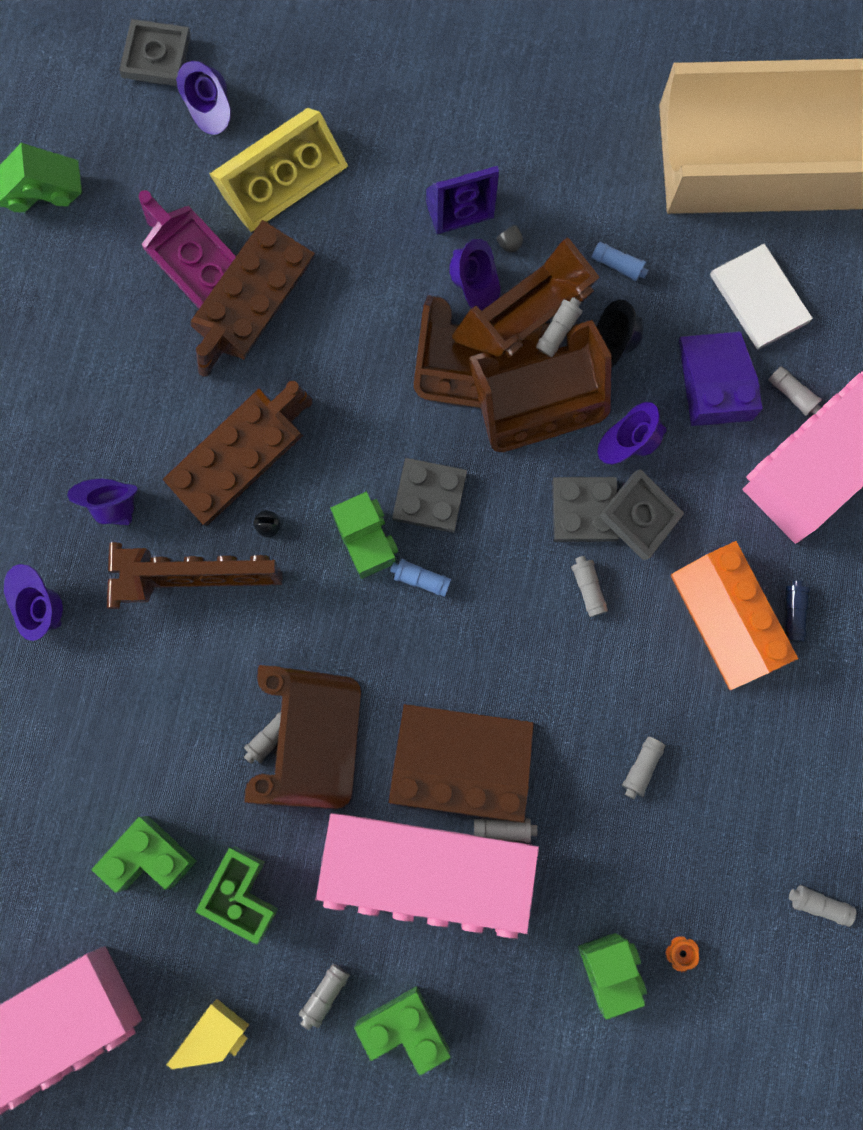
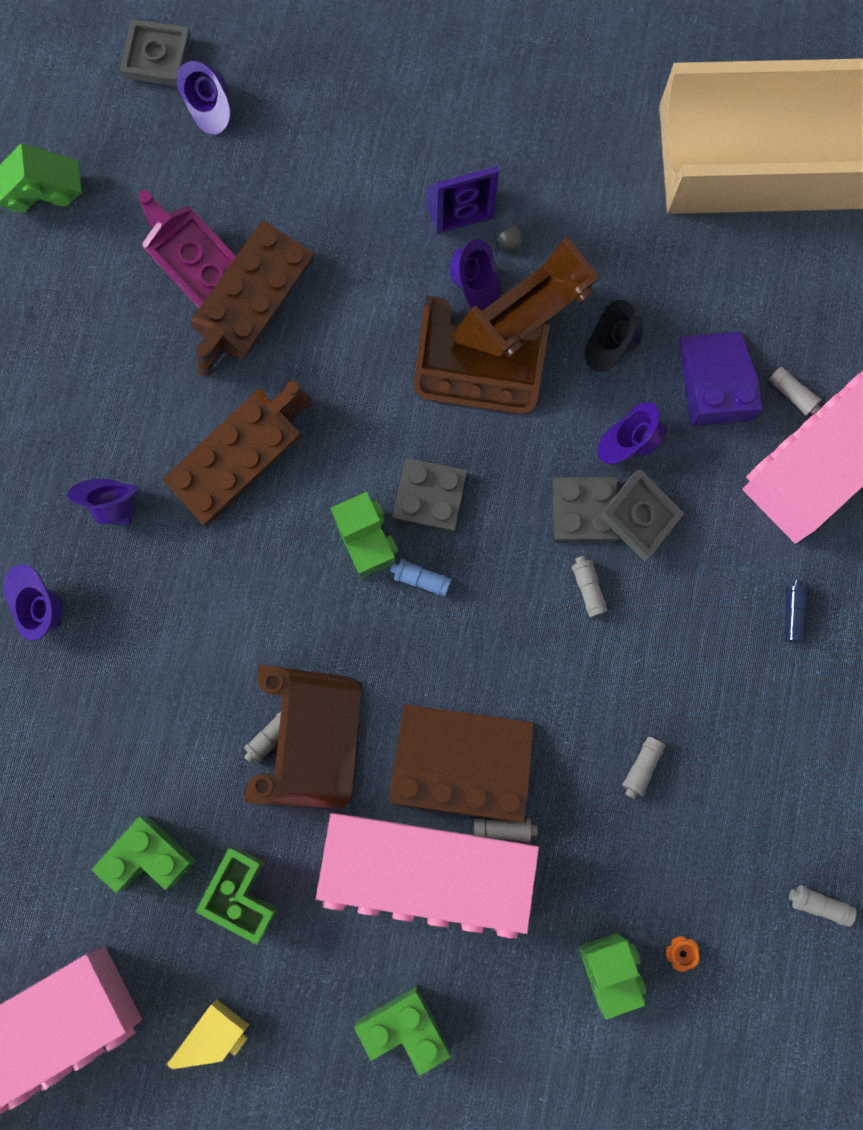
reddish brown hinge [107,542,283,609] -> none
light yellow slope [210,108,348,232] -> none
black hinge [254,510,280,537] -> none
light grey piece [299,964,350,1030] -> none
reddish brown windscreen [469,320,611,452] -> none
light grey piece [536,297,583,358] -> none
medium blue piece [591,241,649,282] -> none
slope [670,541,798,691] -> none
white tile [710,244,813,350] -> none

